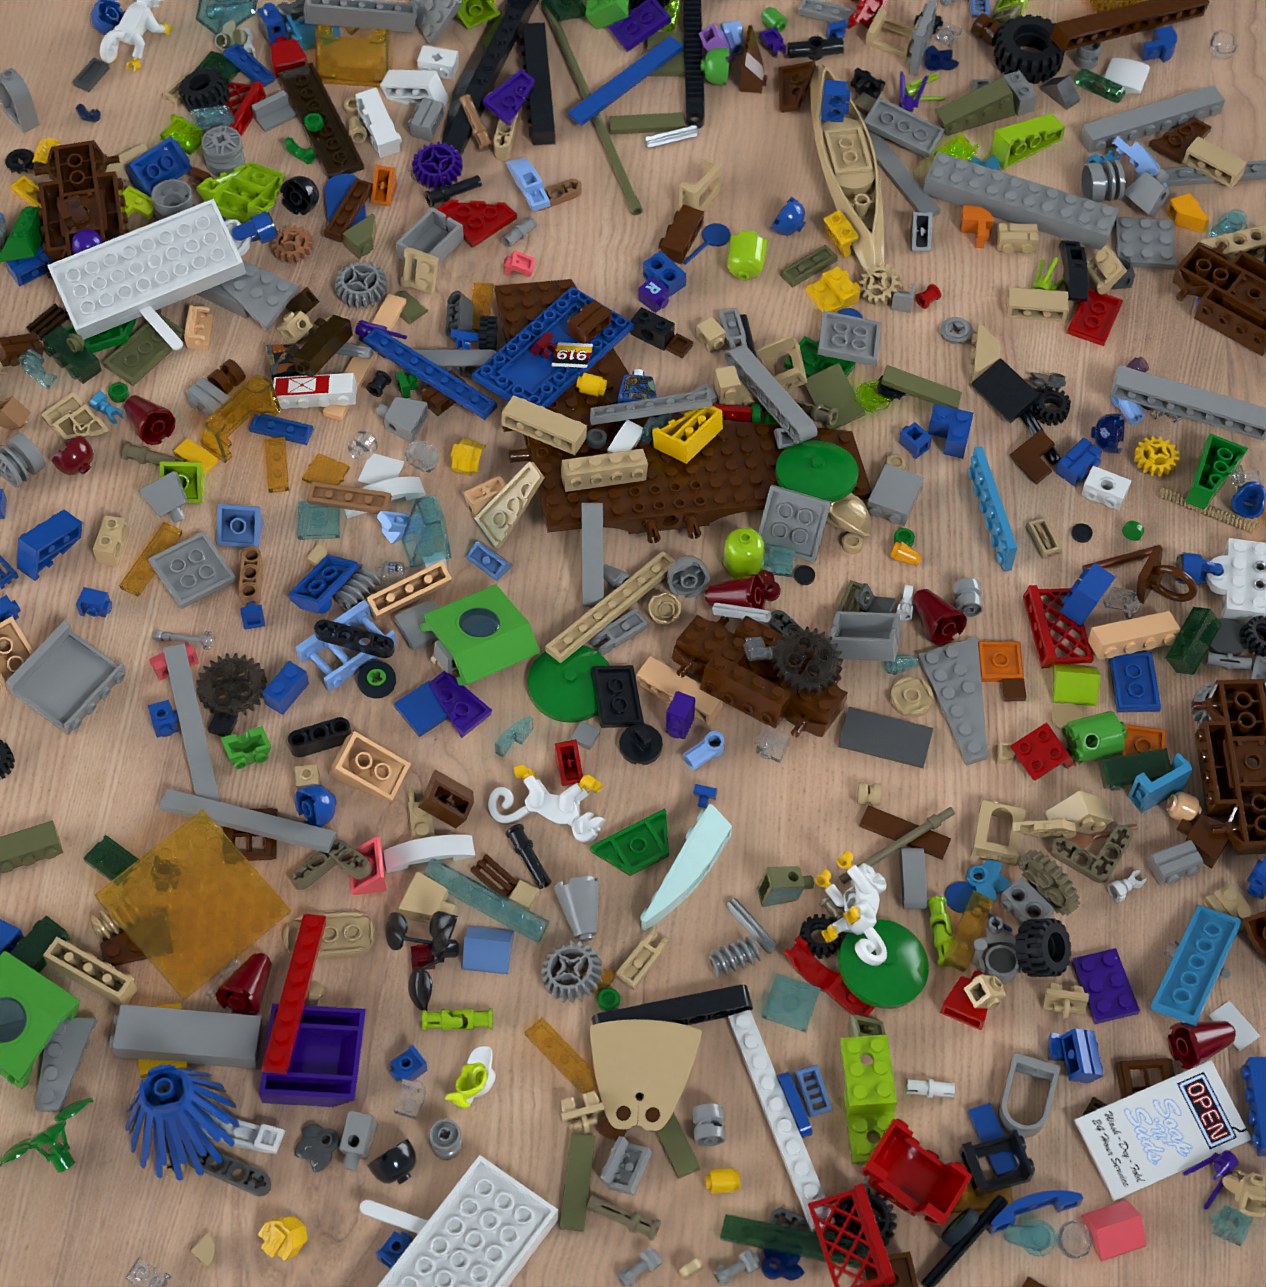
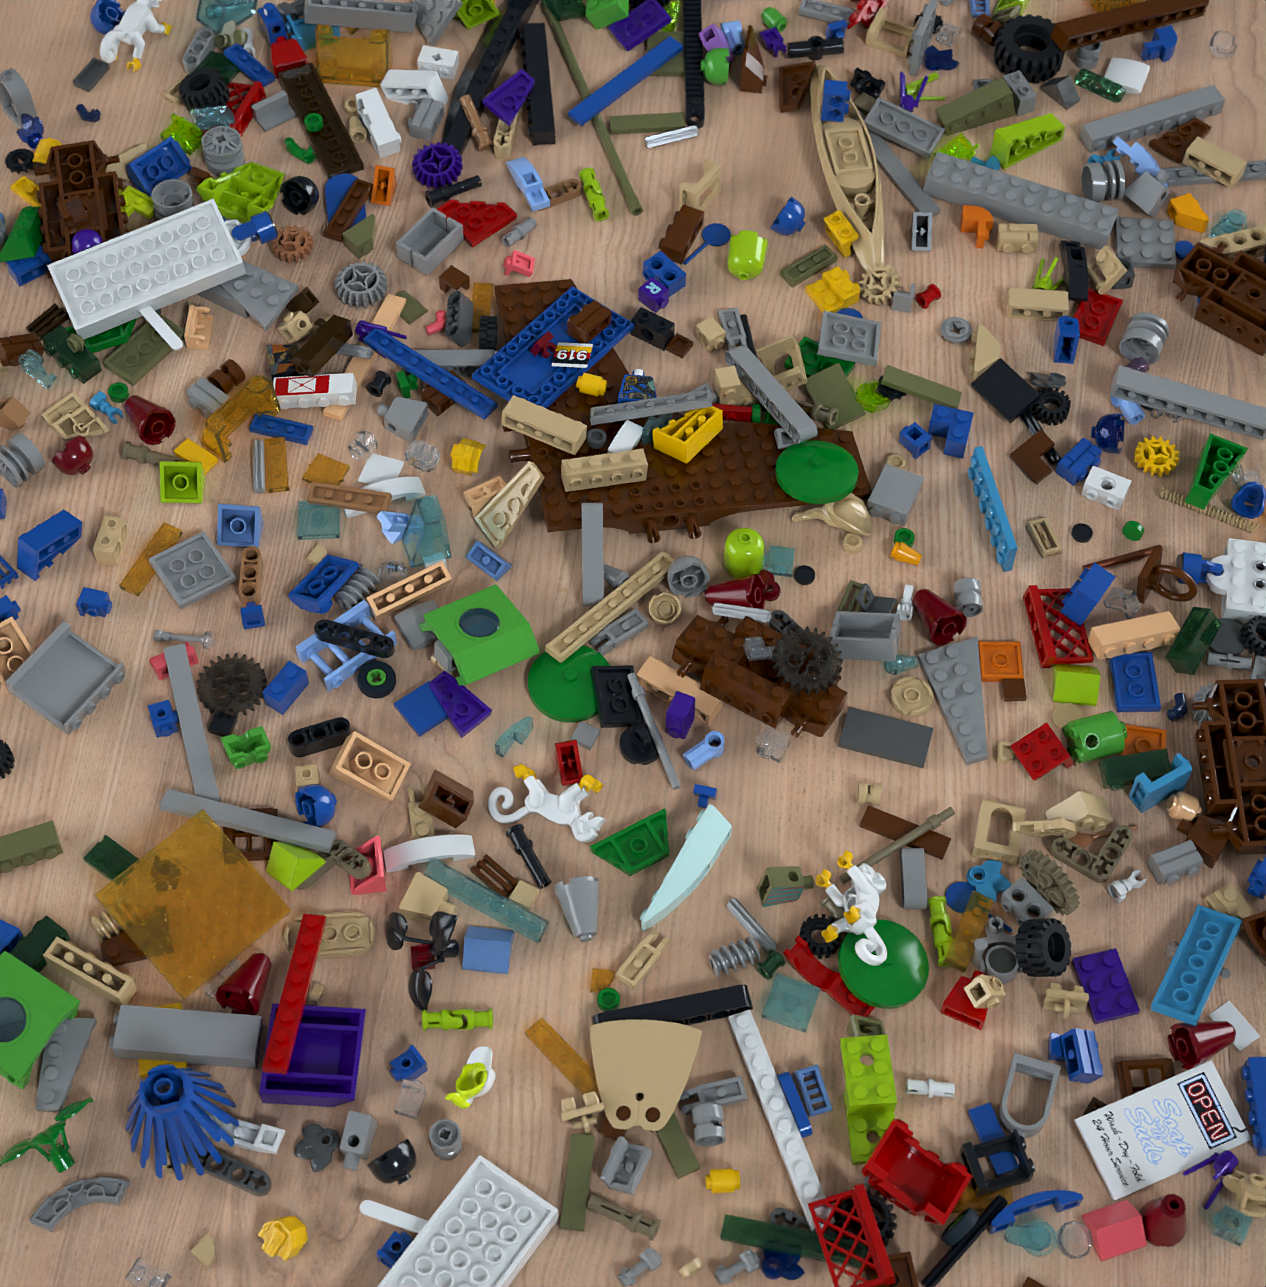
light grey torso [139,471,188,523] -> none
tan plate [400,248,439,294] -> none
blue tile [450,328,479,350] -> none
light grey gear [541,941,603,1003] -> none
light grey plate [758,485,832,563] -> none
none -> clear blue plate [17,113,44,149]
none -> light grey tile [29,1177,130,1232]
none -> light grey beam [183,27,216,74]
none -> light grey axle [253,440,265,494]
none -> lime slope [266,842,326,892]
none -> coral arm [425,310,447,336]
none -> reddish brown panel [439,265,470,293]
none -> lime piece [579,168,610,221]
none -> light grey bar [627,673,681,790]
none -> light grey hinge [679,1076,747,1114]
none -> clear green bush [755,949,786,980]
none -> blue torso [1054,316,1080,364]
none -> light grey wheel [1119,312,1170,366]
none -> dark red cone [1139,1194,1187,1247]
none -> dark blue arm [1167,693,1188,721]
none -> blue tile [1175,241,1194,260]

